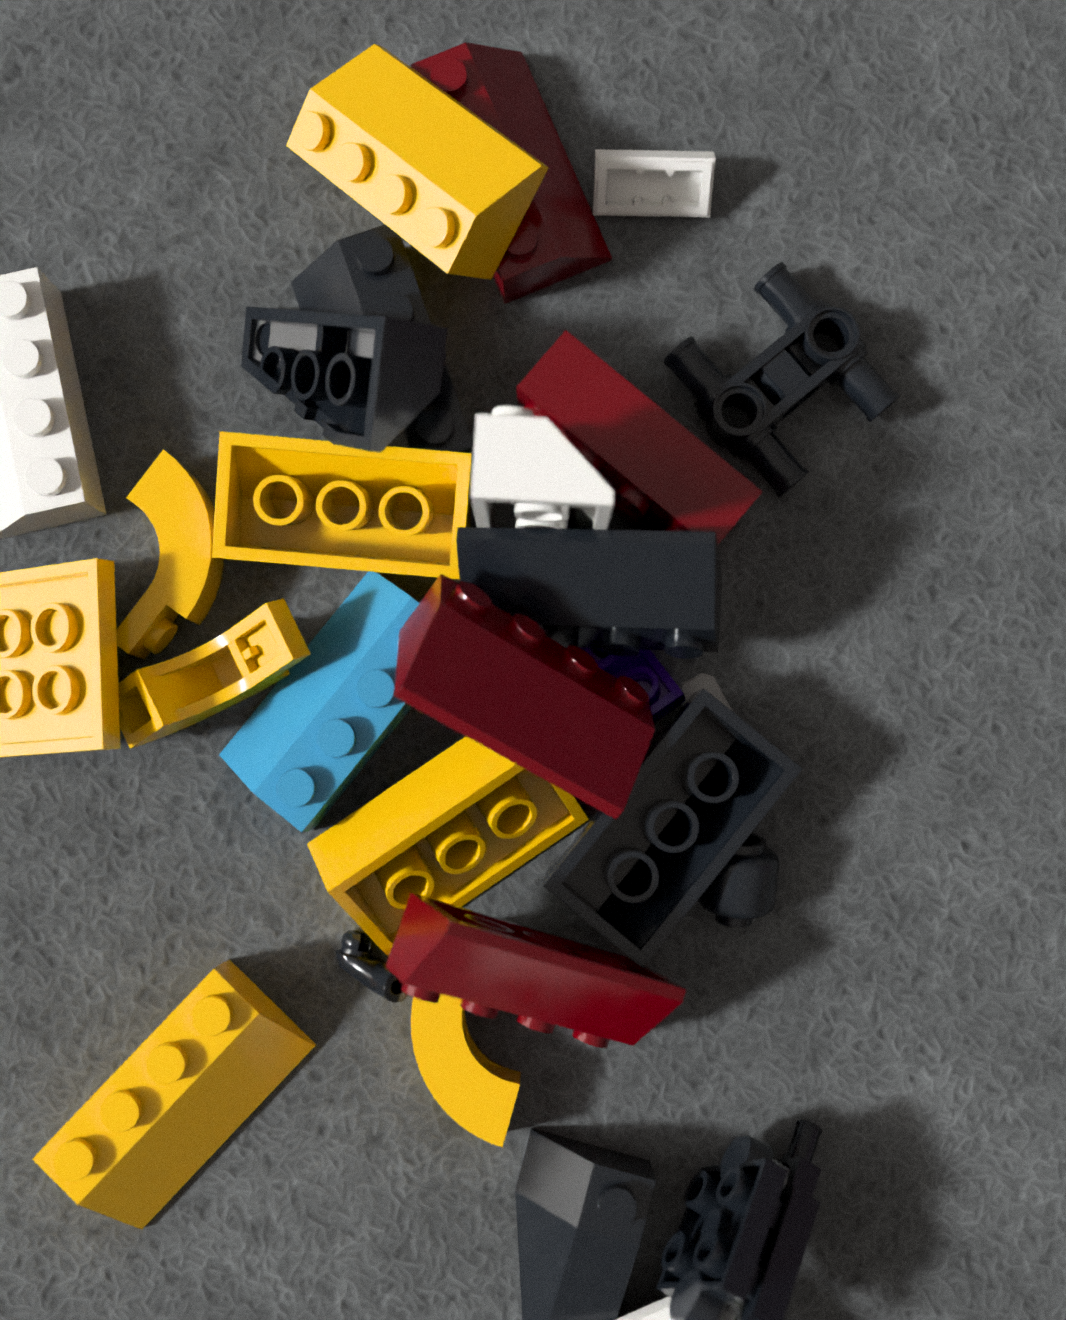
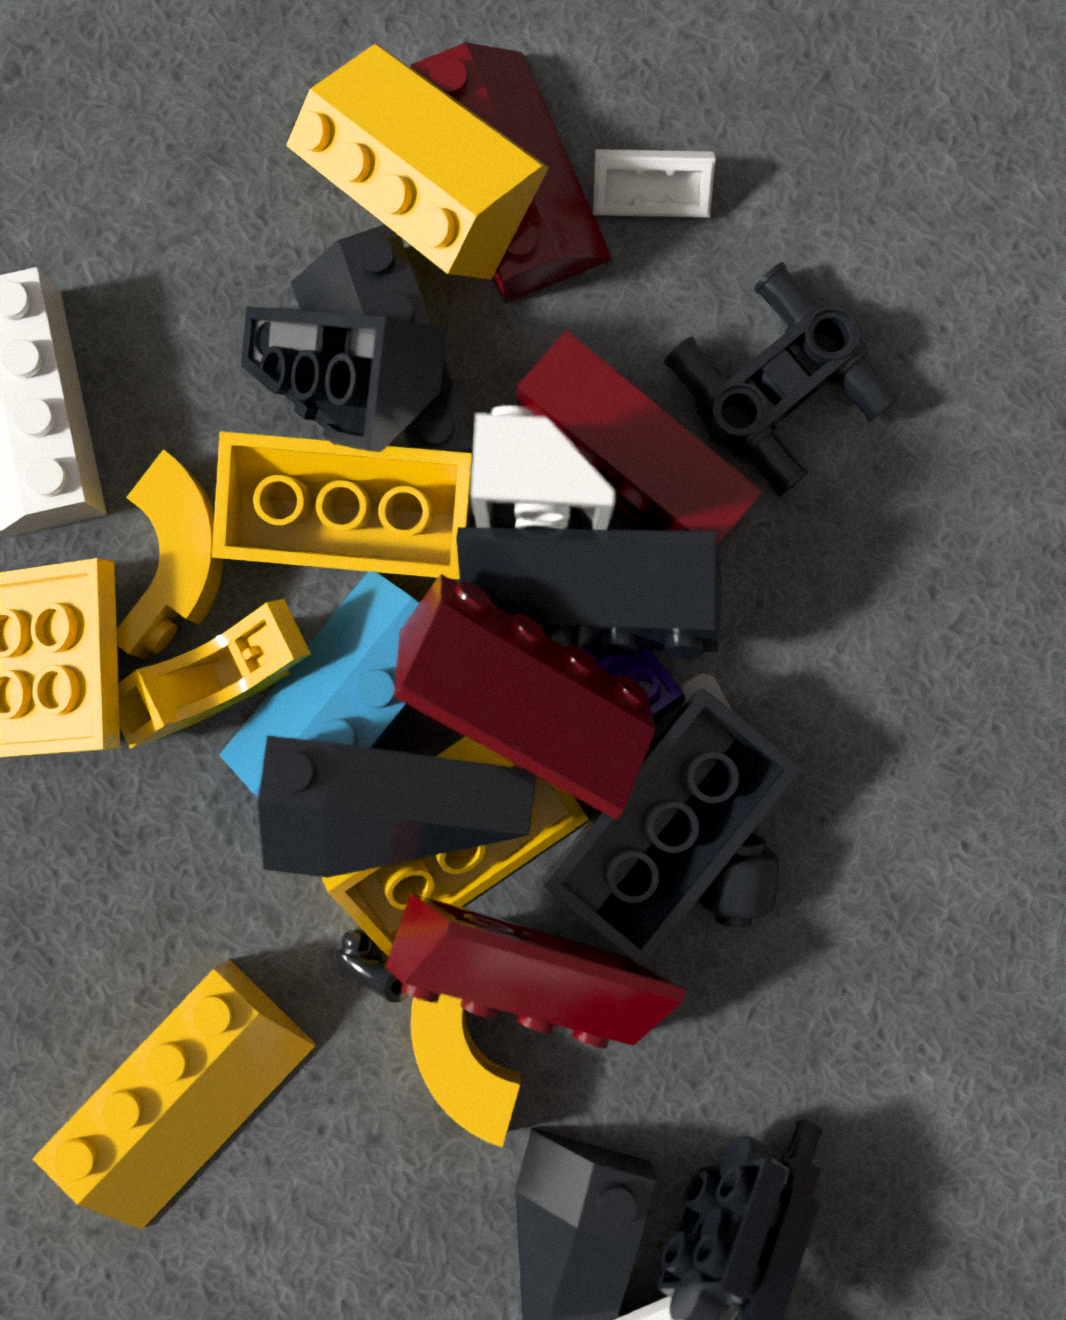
none -> black wedge [257,735,537,878]

